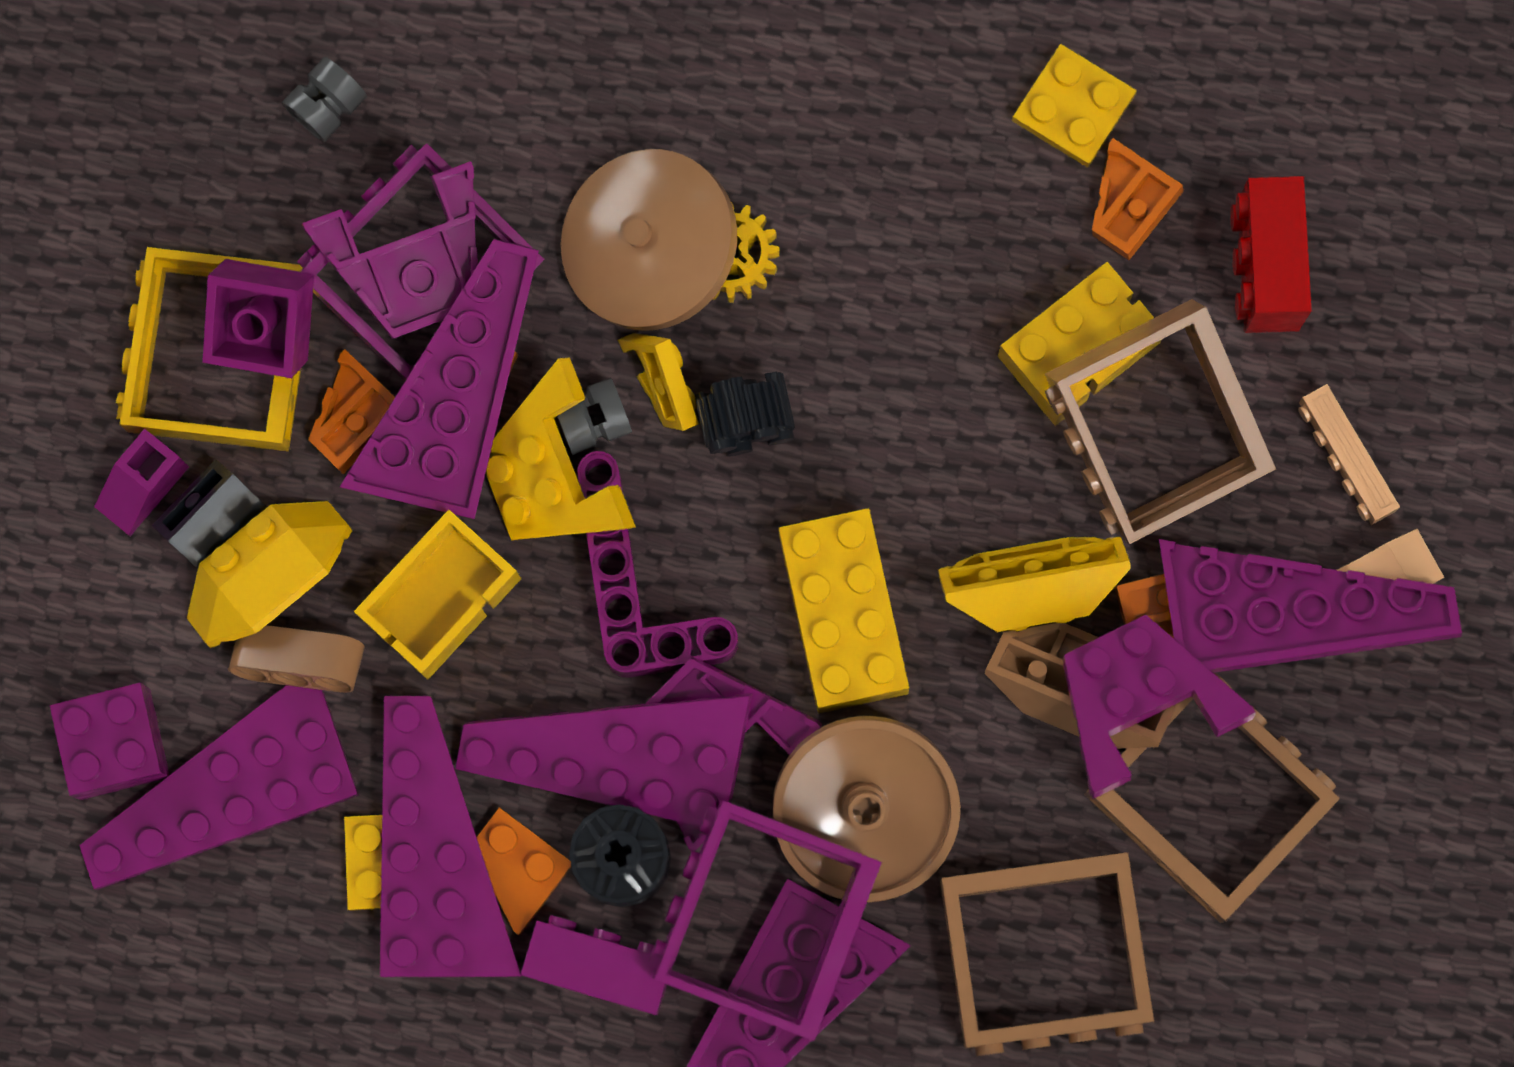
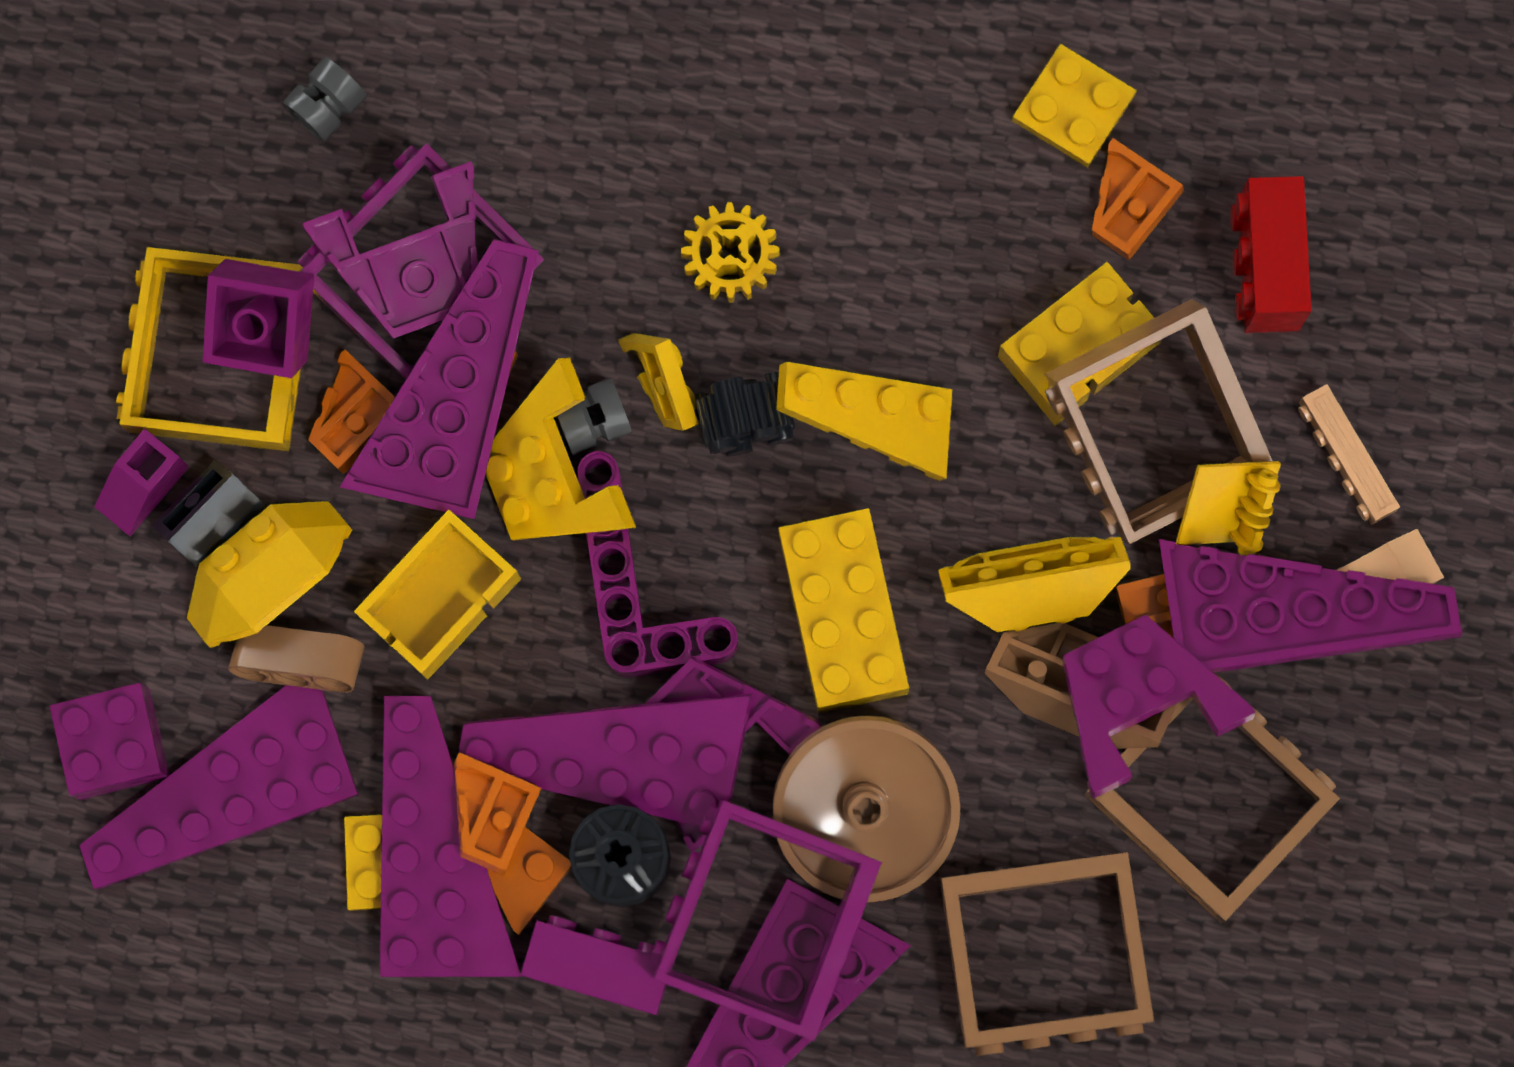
medium nougat dish [561,149,737,331] -> none
none -> orange wing [454,752,541,876]
none -> yellow wing [776,362,952,481]
none -> yellow hinge [1176,461,1281,556]

